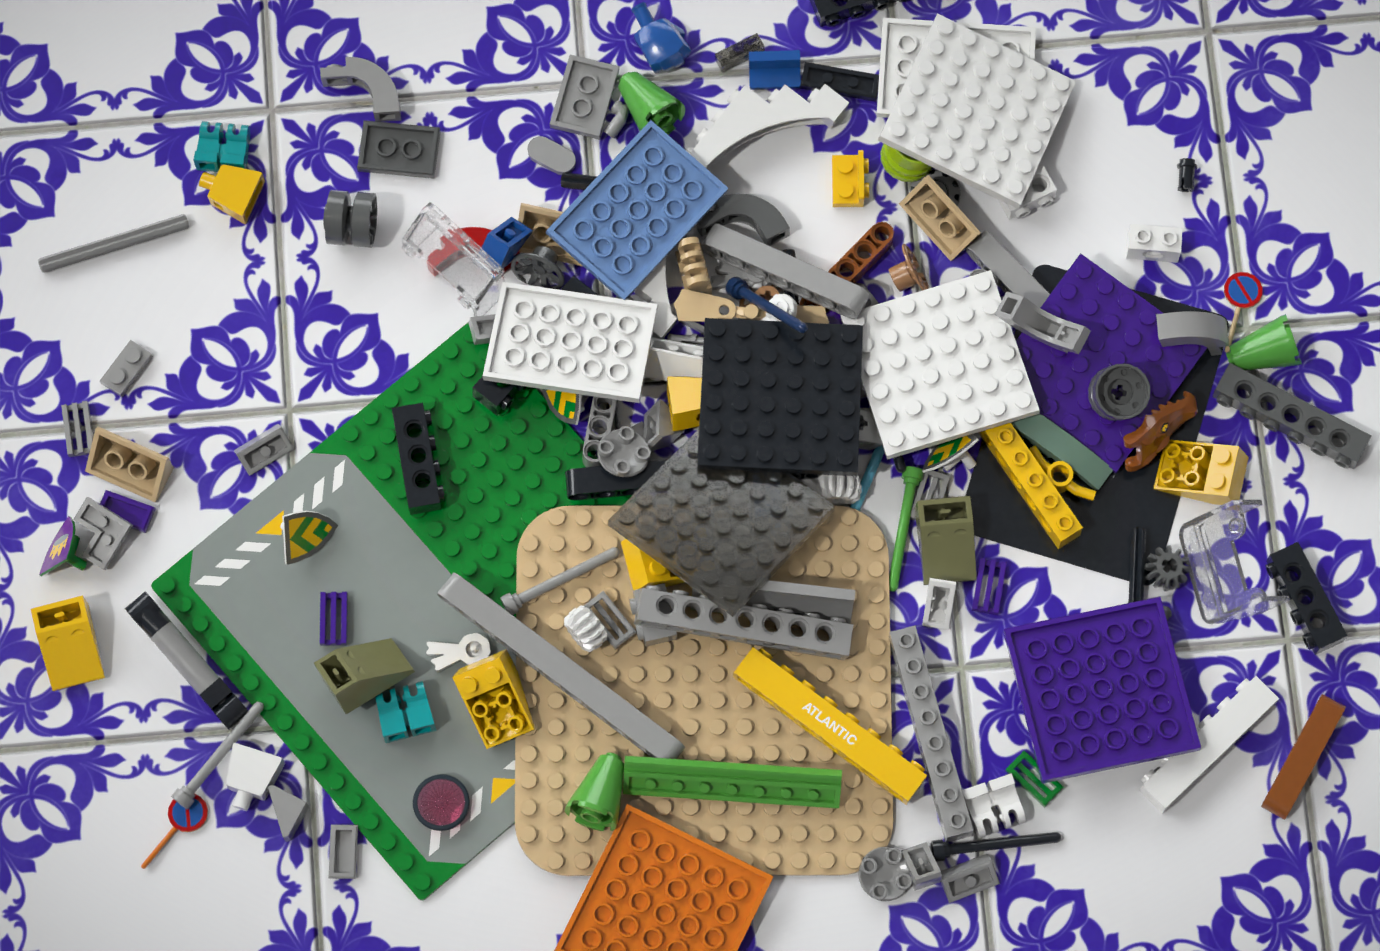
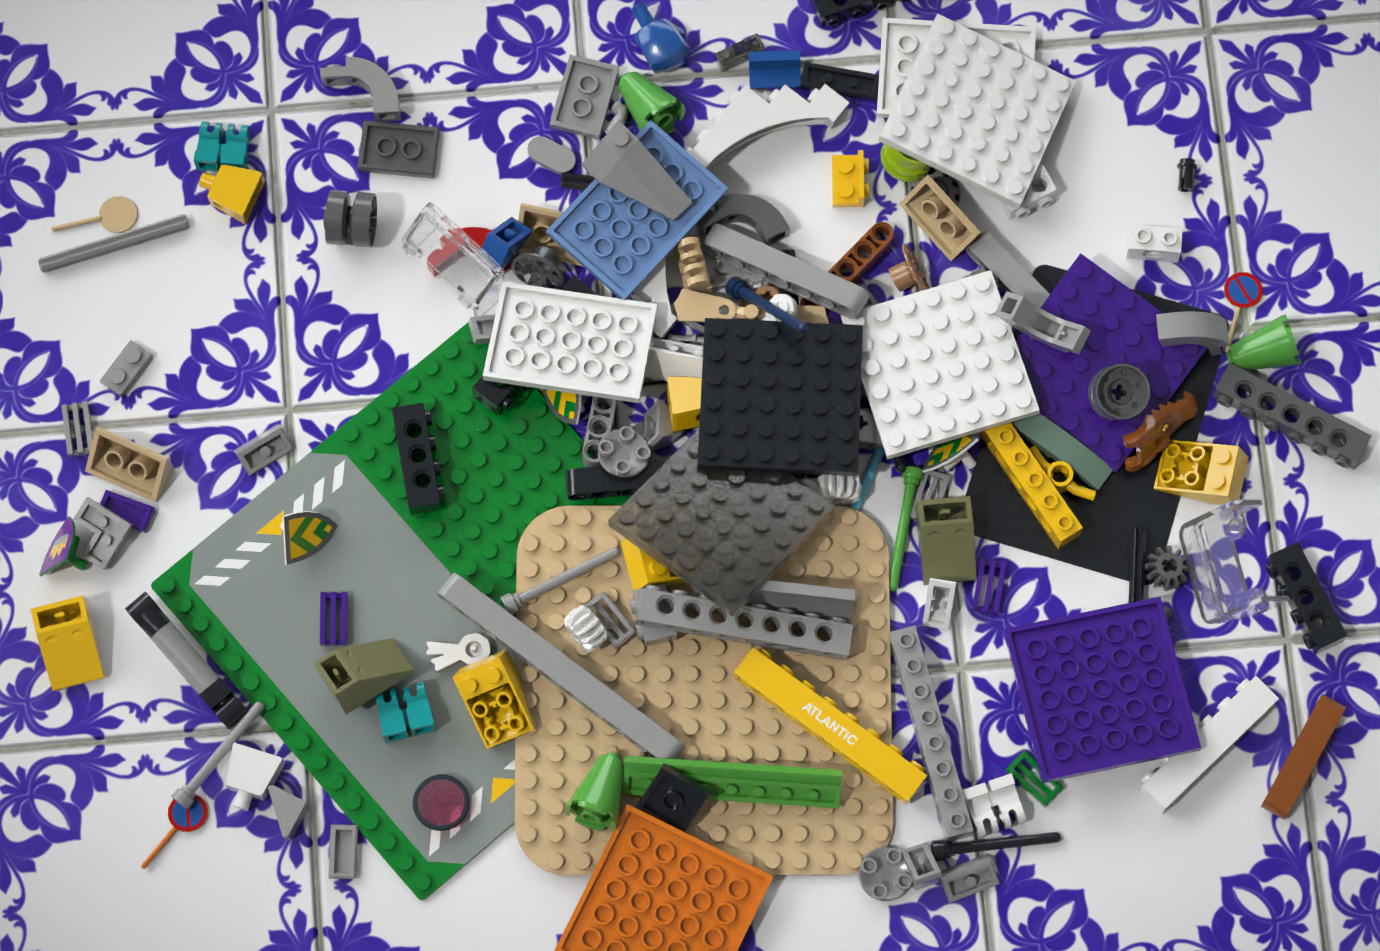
none -> tan piece [51,196,137,233]
none -> light grey wedge [582,122,692,221]
none -> black plate [636,763,710,832]

